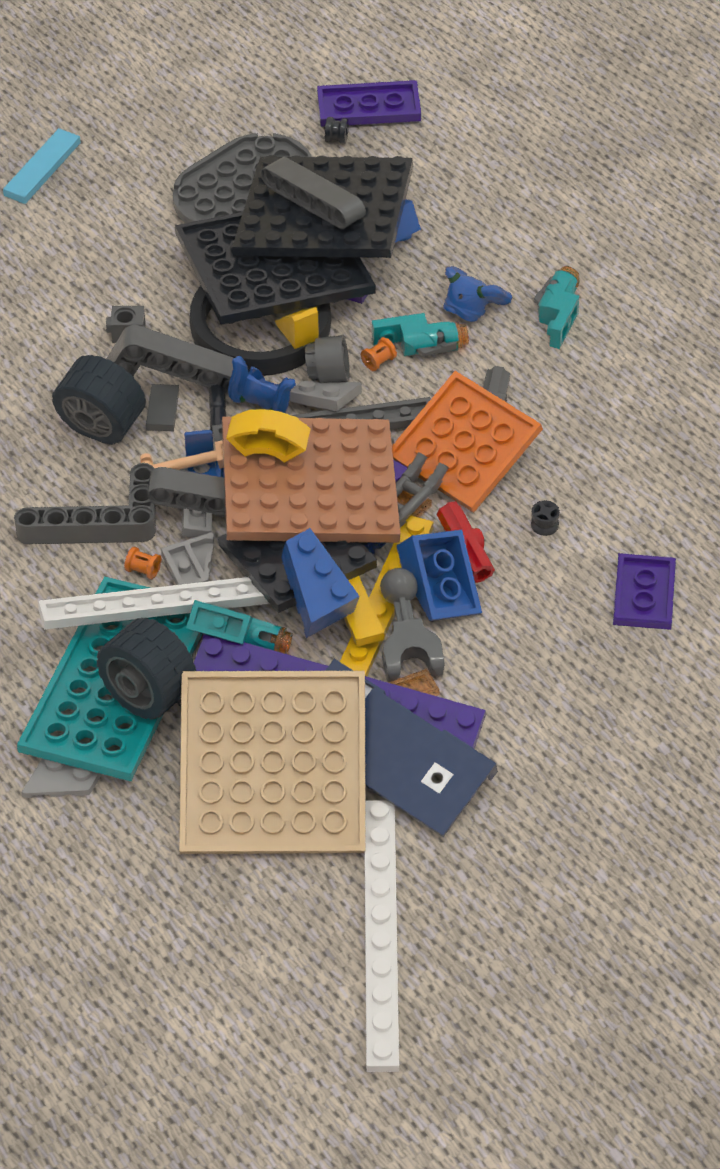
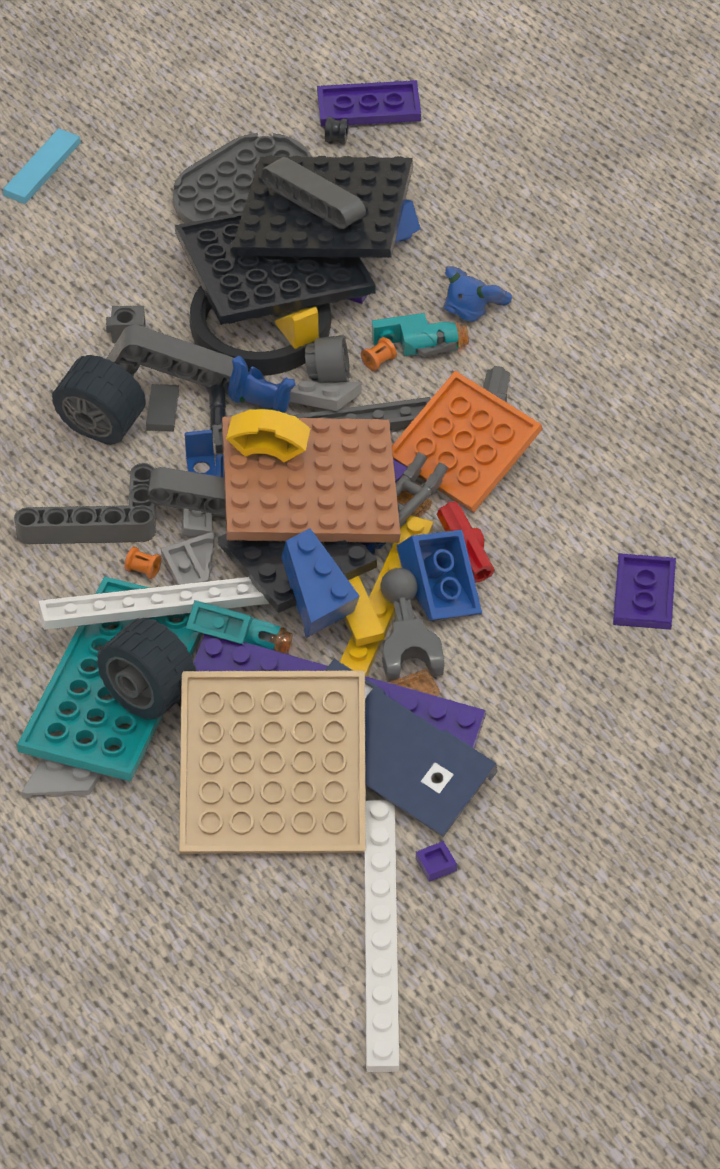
light nougat hinge [140,440,224,470] -> none
black wheel [531,500,560,536] -> none
teal plate [534,266,580,349] -> none
none -> dark purple plate [415,841,457,882]

